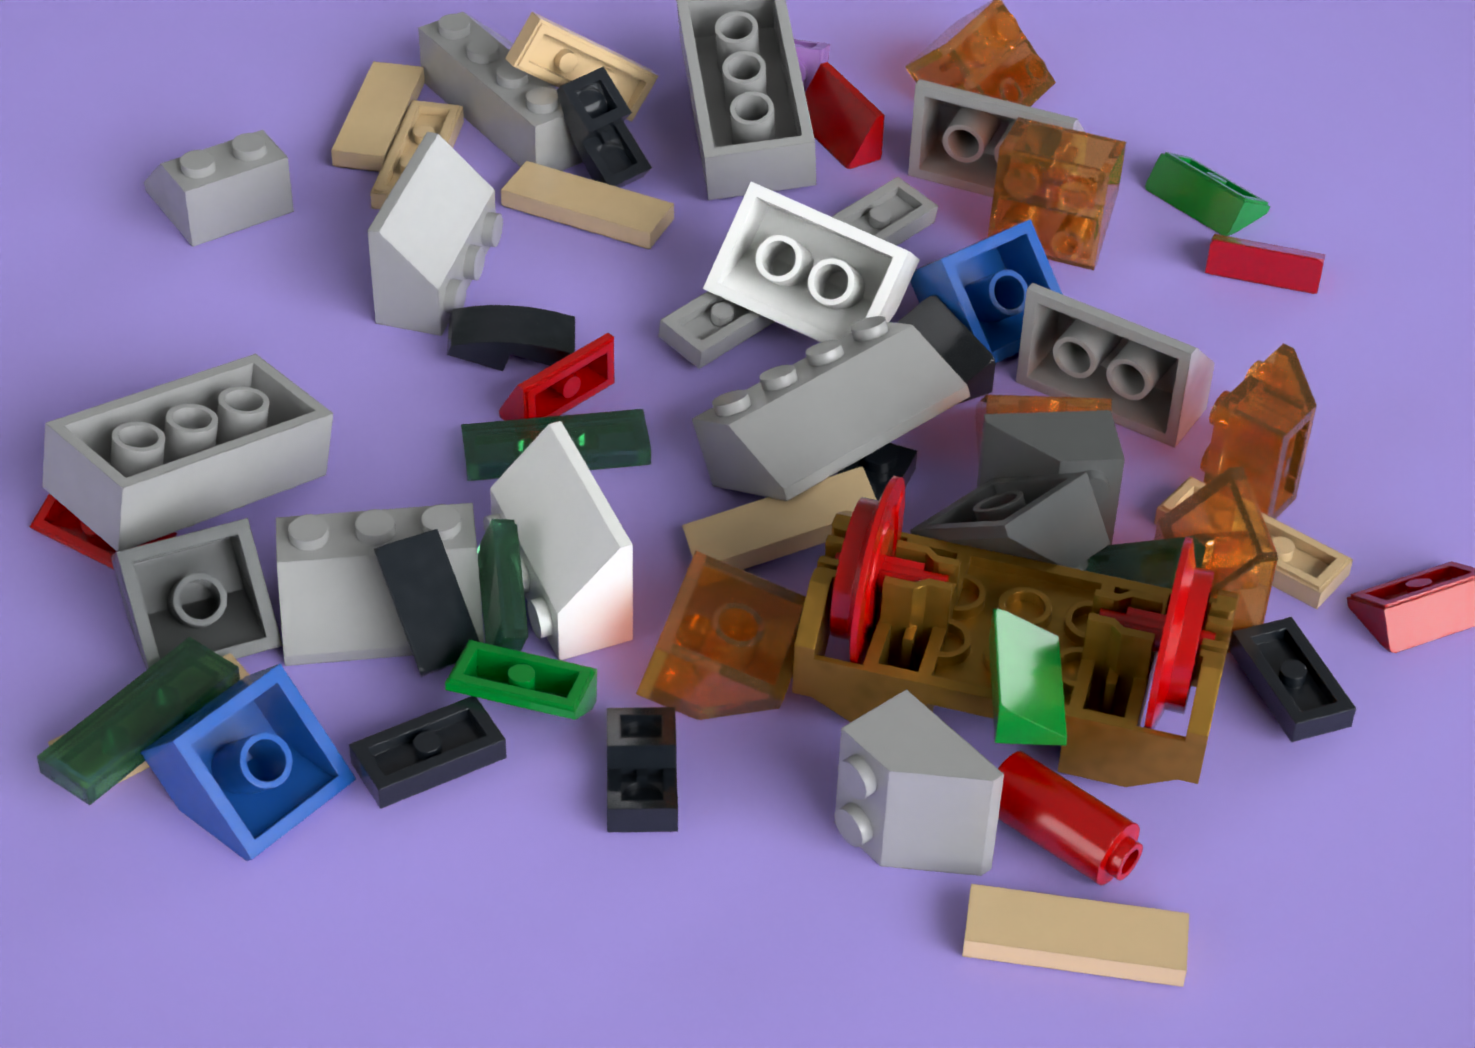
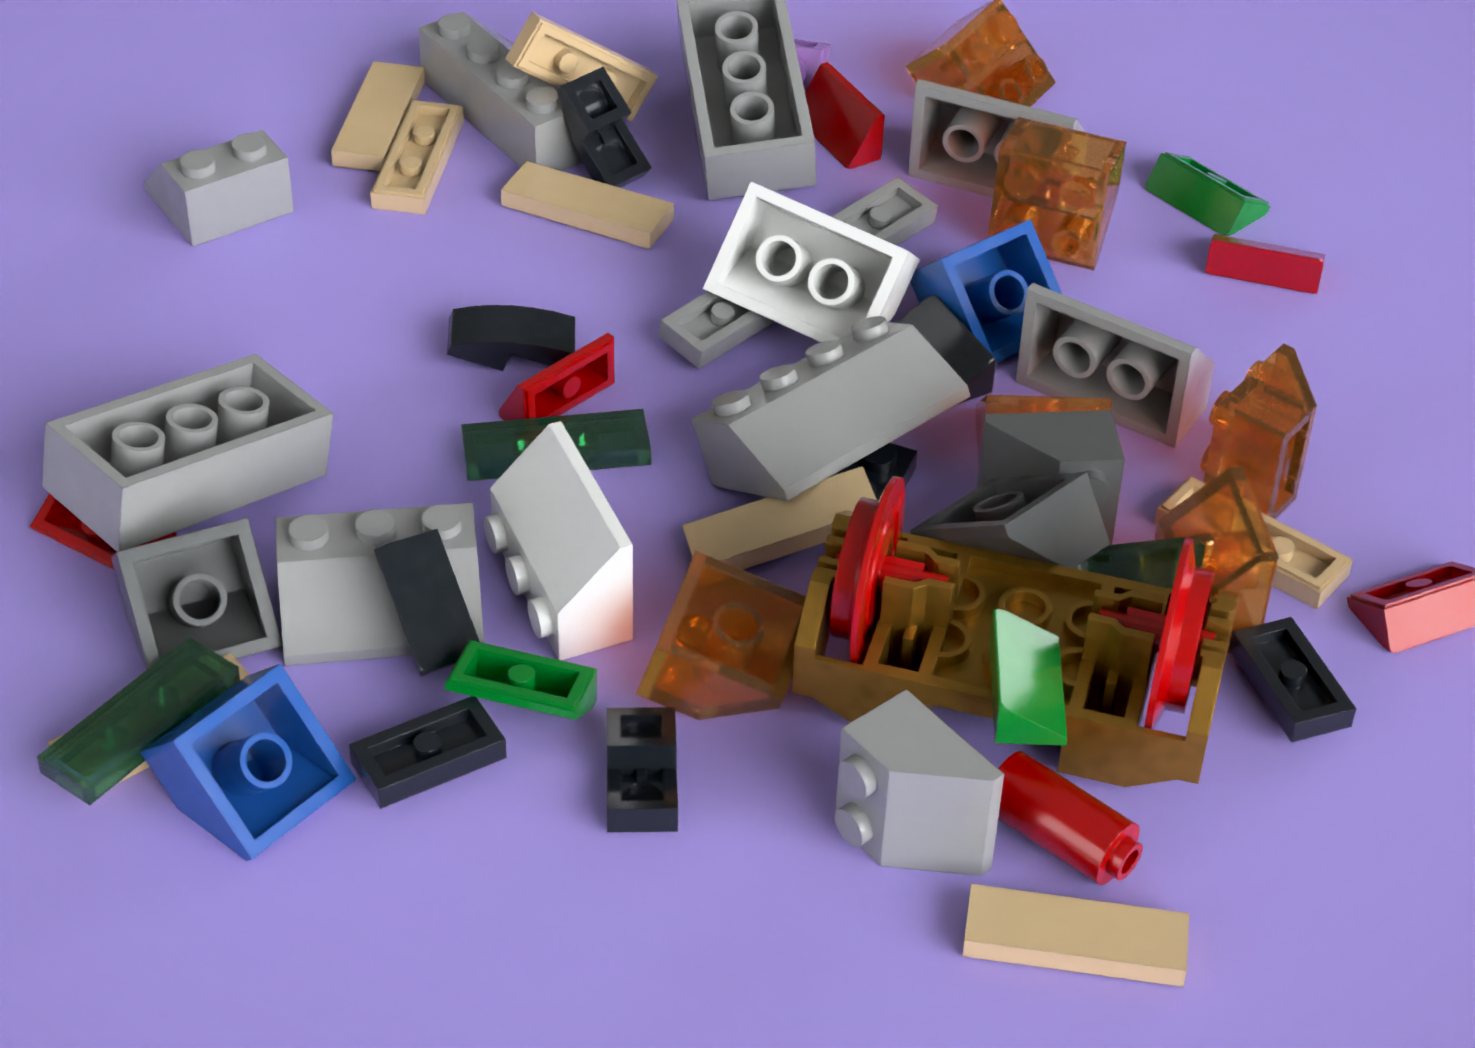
light grey slope [367,132,503,336] -> none
clear green tile [477,519,528,651] -> none

